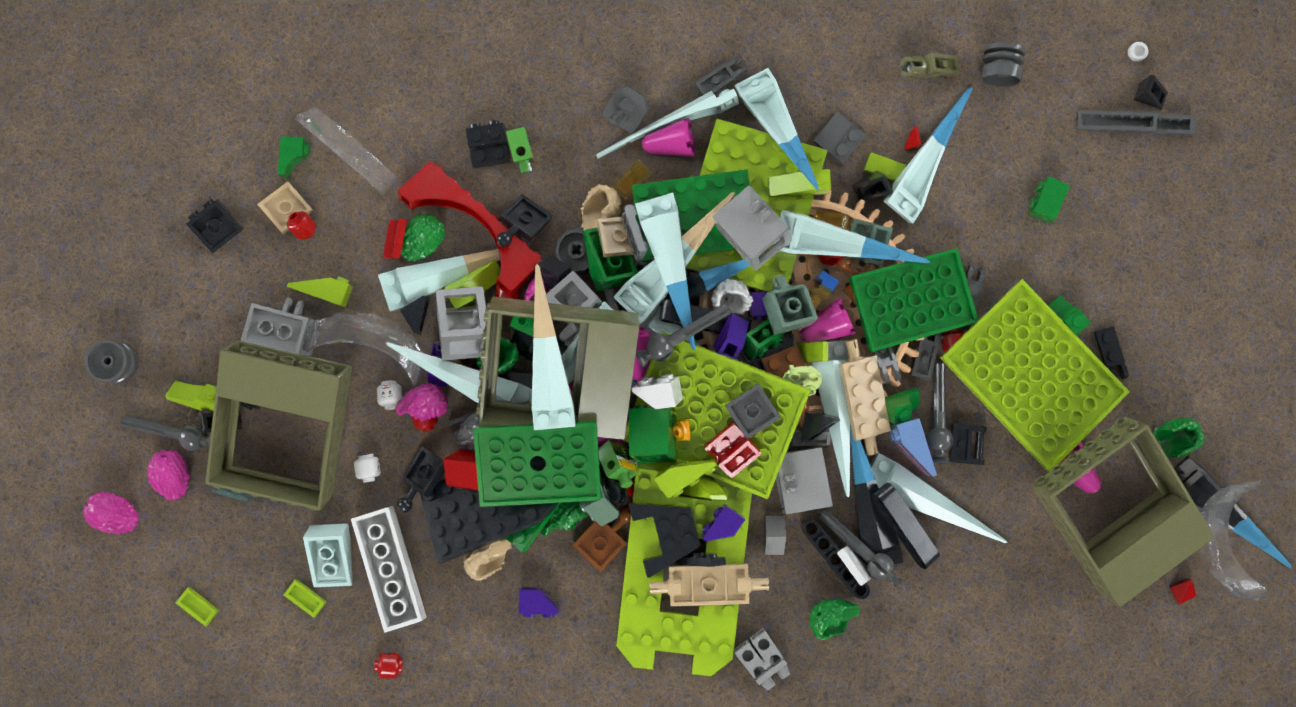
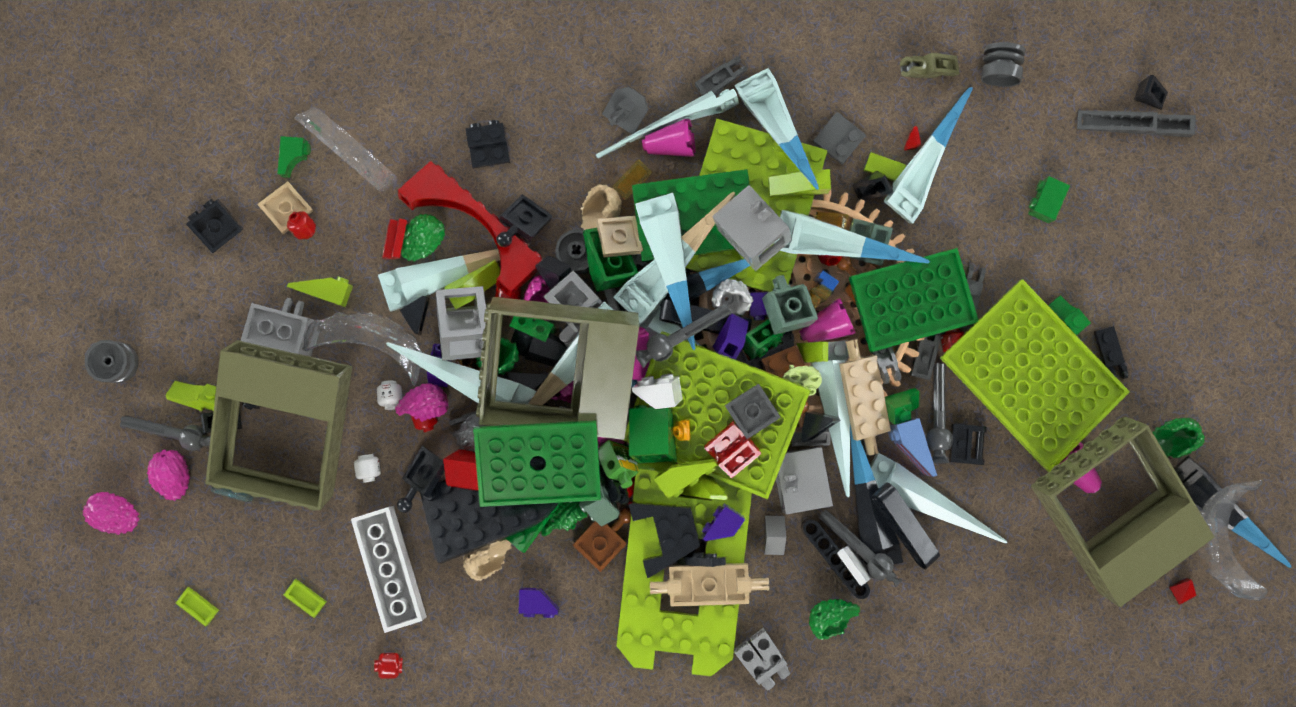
light aqua slope [303,523,353,587] -> none
bright green torso [506,127,534,174] -> none
light aqua plate [532,264,576,430] -> none
dark grey hinge [621,204,648,261] -> none
white tile [1128,42,1148,62] -> none

